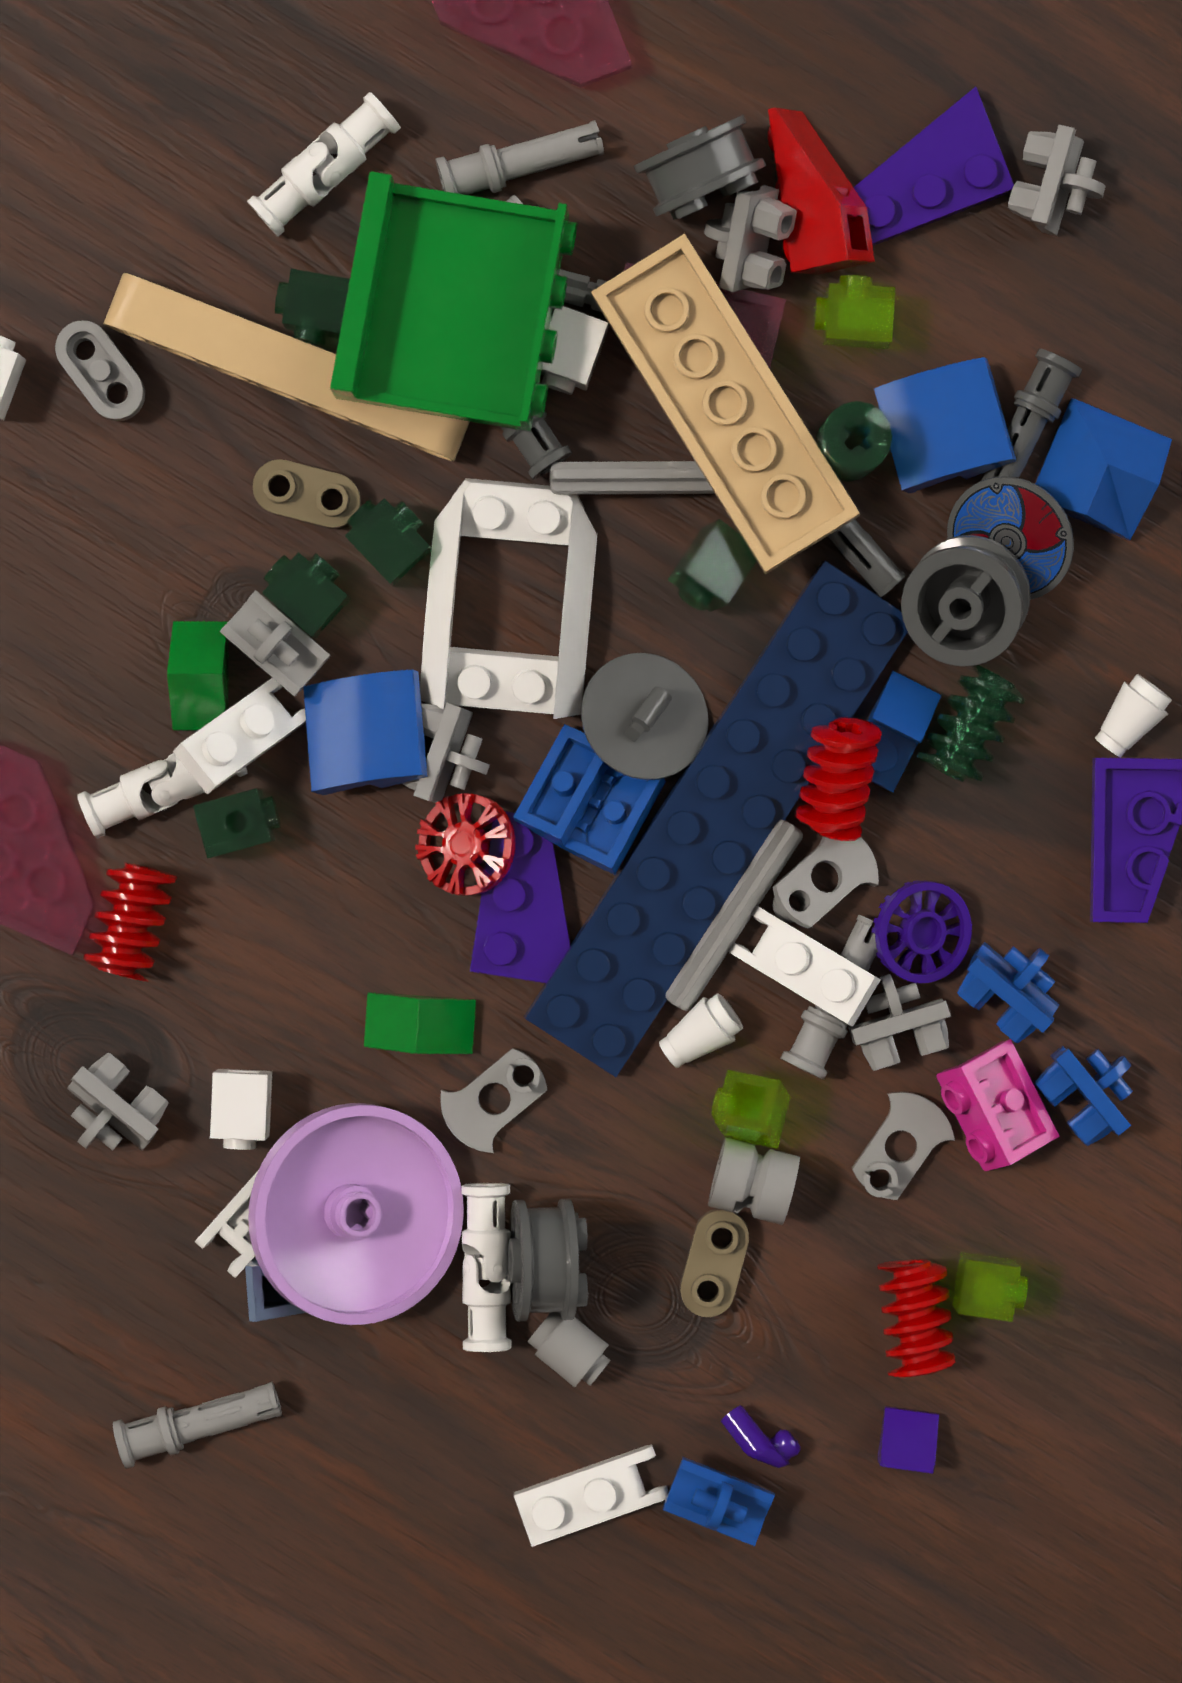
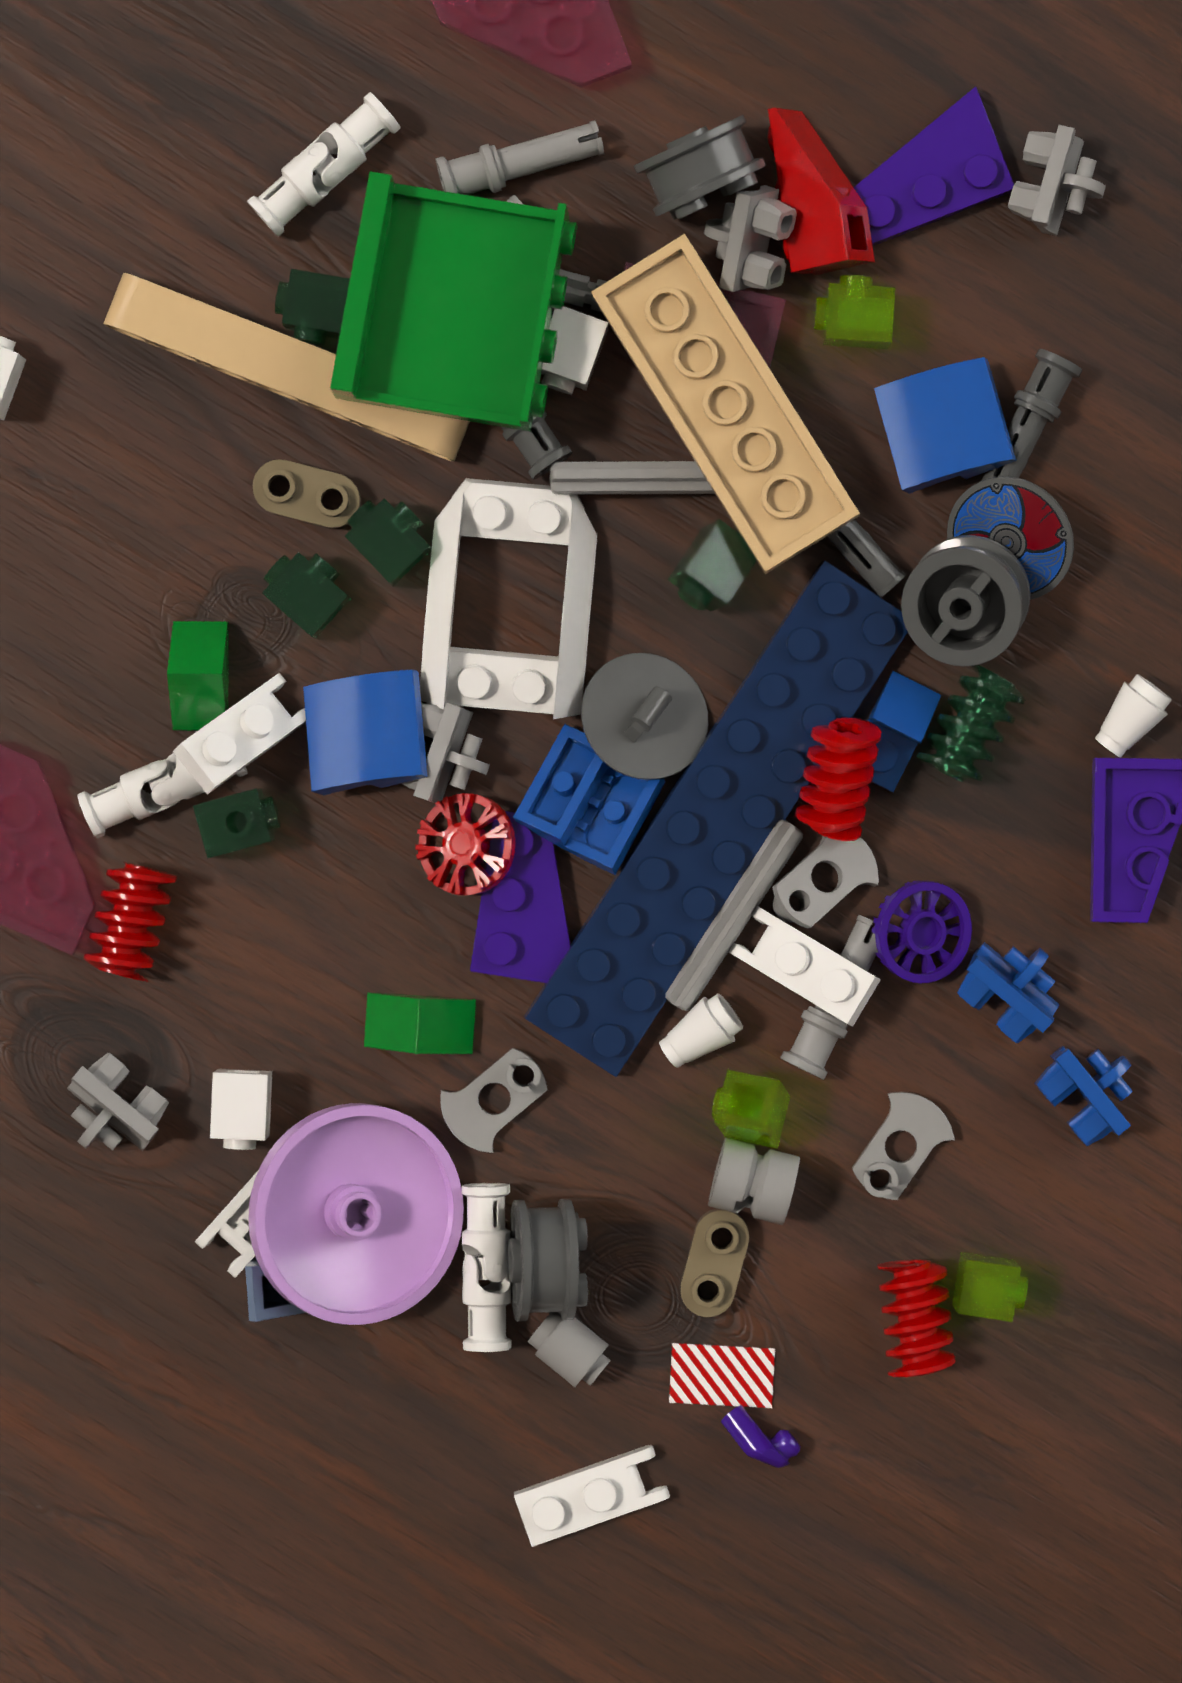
light grey plate [55,320,145,421] -> none
light grey pin [113,1382,282,1469] -> none
light grey hips [220,590,331,697] -> none
blue hips [663,1457,775,1546] -> none
clear green piece [815,401,892,482] -> none
light grey hips [848,974,951,1071] -> none
dark purple slope [877,1406,939,1474] -> none
dark pink bracket [936,1039,1060,1171] -> none
blue slope [1035,398,1172,541] -> none
none -> sticker [669,1343,775,1408]

